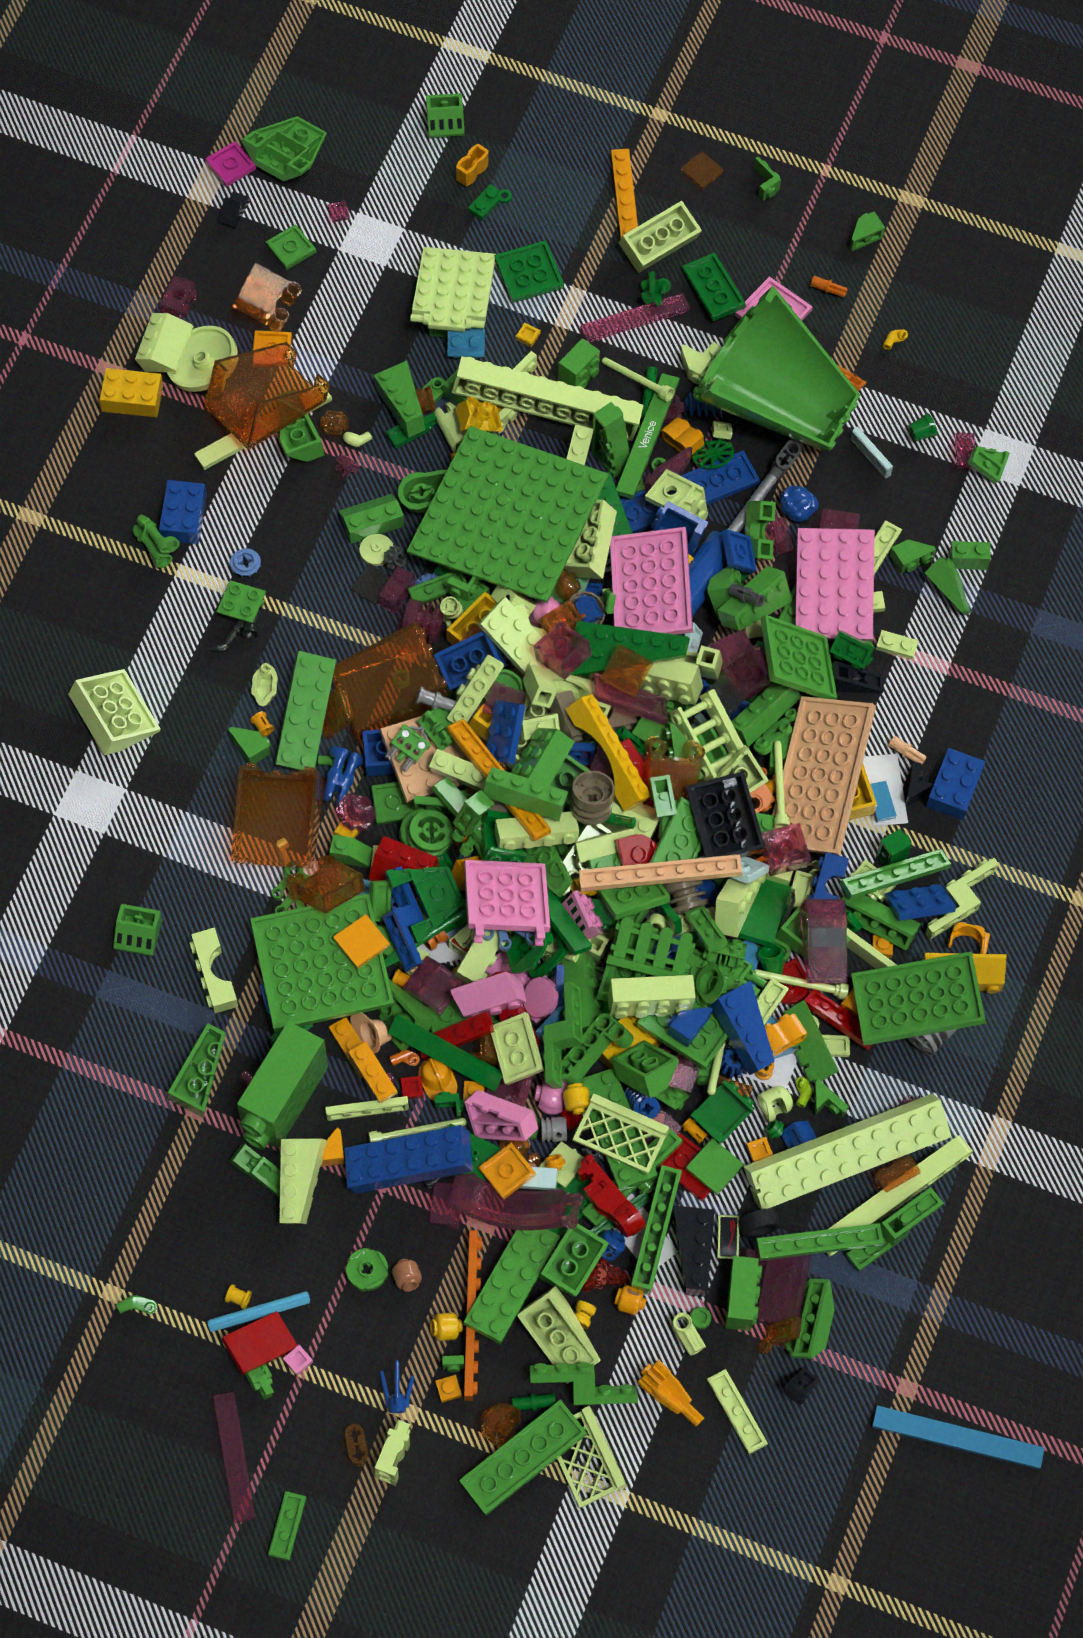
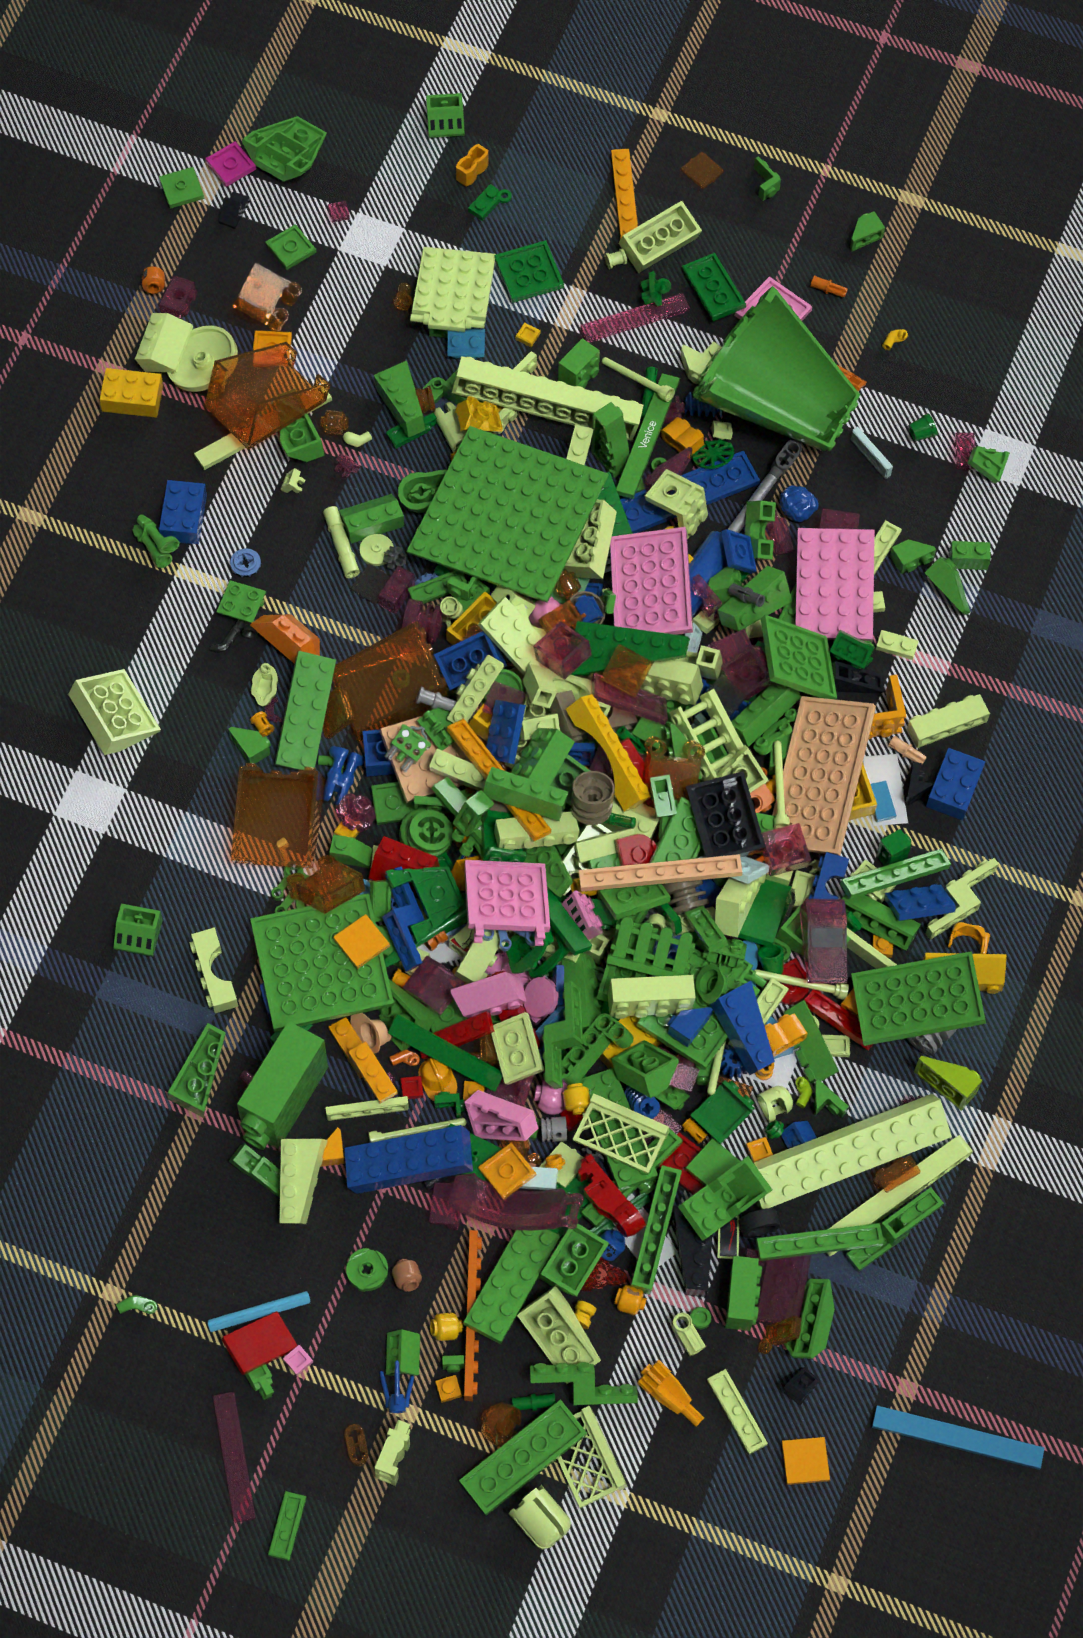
yellow bush [225,1284,252,1309] -> none
blue panel [651,501,708,556] -> none
none -> orange head [141,266,165,294]
none -> bright green plate [159,167,205,209]
none -> orange wedge [250,614,320,664]
none -> clear pink piece [265,697,283,723]
none -> yellowish green tile [281,468,305,493]
none -> yellowish green piece [323,506,360,578]
none -> bright green panel [386,1329,420,1376]
none -> clear orange plate [393,282,413,310]
none -> yellowish green cylinder [509,1485,571,1550]
none -> yellowish green bush [605,248,627,269]
none -> bright green bracket [678,1156,773,1241]
none -> clear pink plate [691,574,722,621]
none -> yellowish green plate [692,609,719,634]
none -> light orange tile [782,1437,830,1485]
none -> light orange bracket [868,675,907,740]
none -> yellowish green brick [907,694,990,748]
none -> lime slope [914,1056,982,1111]

